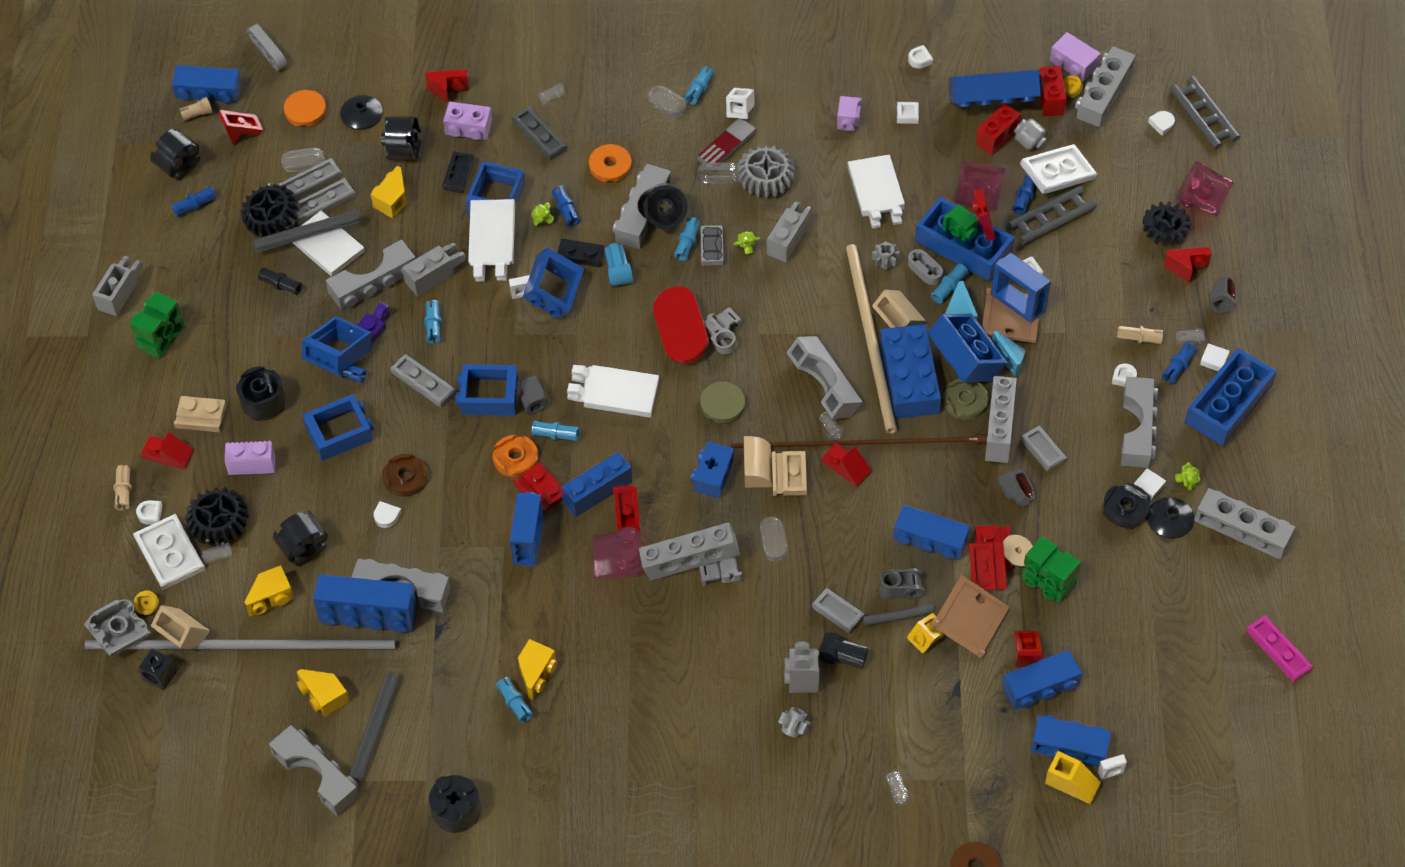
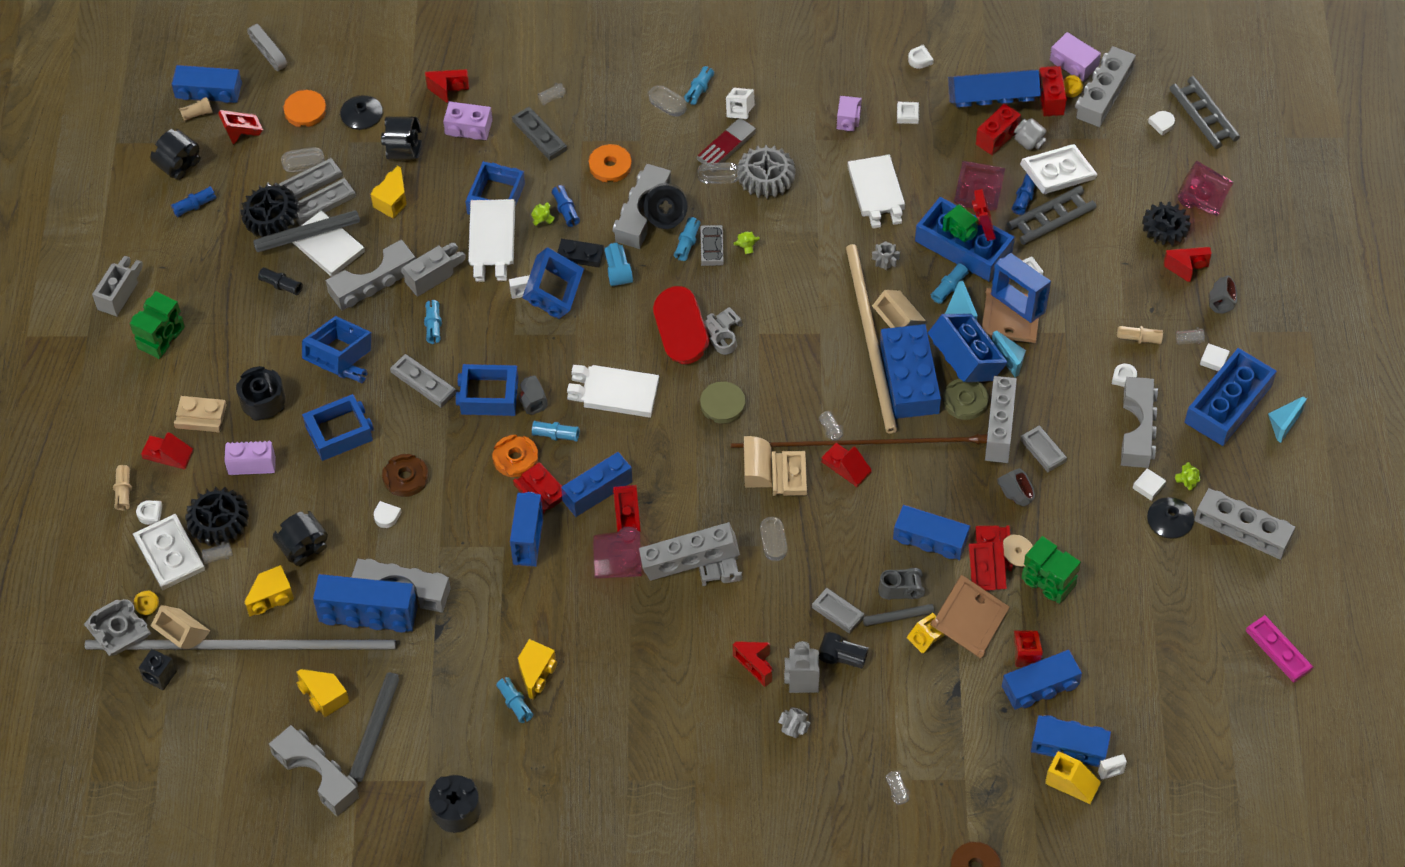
dark purple plate [357,302,390,343] -> none
black plate [443,151,474,193] -> none
blue brick [691,442,734,498] -> none
light grey hinge [767,201,813,262] -> none
light grey arch [786,336,862,419] -> none
light grey beam [908,249,943,285] -> none
black plate [1103,483,1151,530] -> none
blue pin [1162,342,1197,384] -> none
none -> red slope [733,641,772,687]
none -> medium azure slope [1268,397,1307,442]

